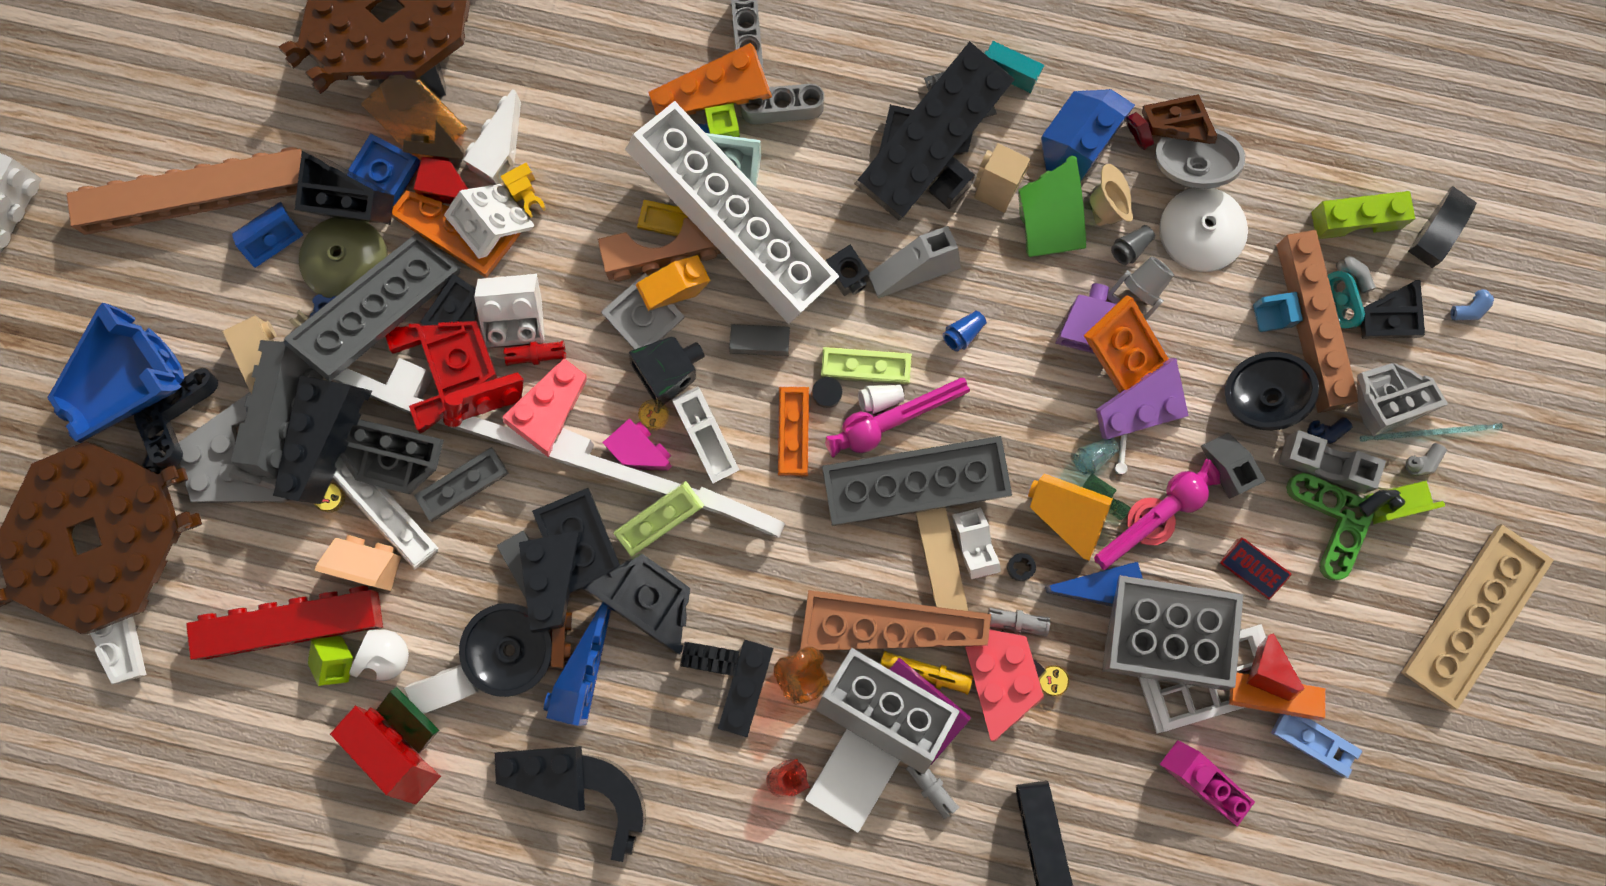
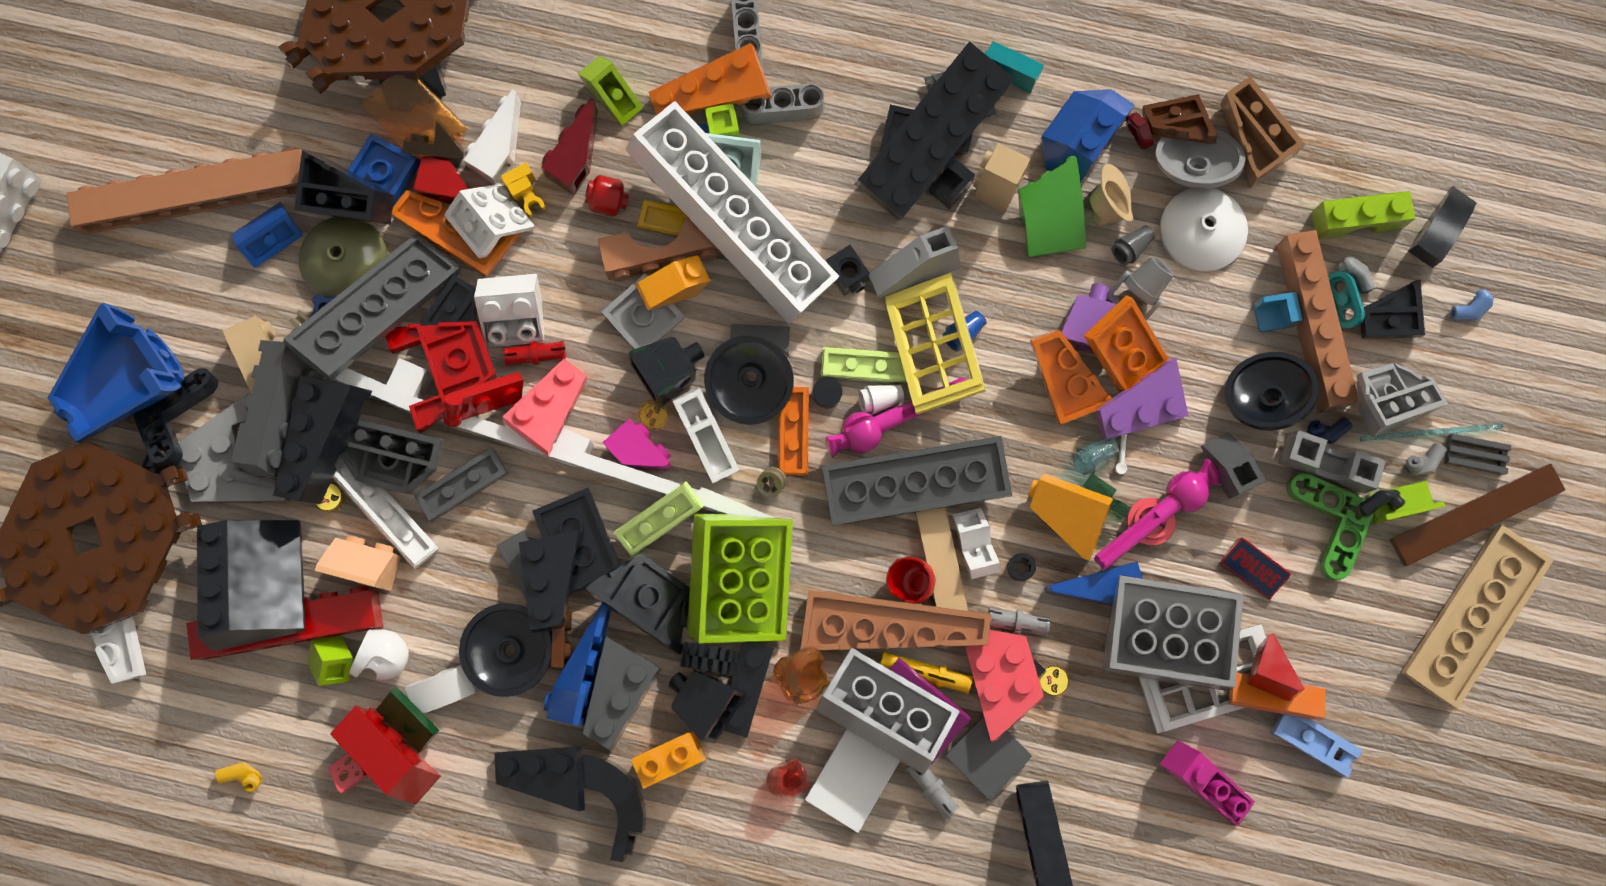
none -> slope [197,520,306,652]
none -> yellow arm [215,762,262,792]
none -> coral slope [328,753,368,794]
none -> dark red slope [541,97,598,195]
none -> lime slope [578,55,644,126]
none -> dark grey wedge [583,636,661,750]
none -> red head [584,175,629,217]
none -> light orange panel [632,731,707,789]
none -> black torso [669,670,747,743]
none -> lime slope [688,514,793,643]
none -> black dish [704,335,794,425]
none -> dark tan bush [757,467,787,497]
none -> light yellow piece [885,273,986,415]
none -> red hair [886,556,936,604]
none -> dark grey tile [945,715,1032,800]
none -> orange wing [1030,329,1112,424]
none -> medium nougat wedge [1220,76,1305,188]
none -> reddish brown tile [1389,464,1566,566]
none -> dark grey tile [1444,433,1511,475]

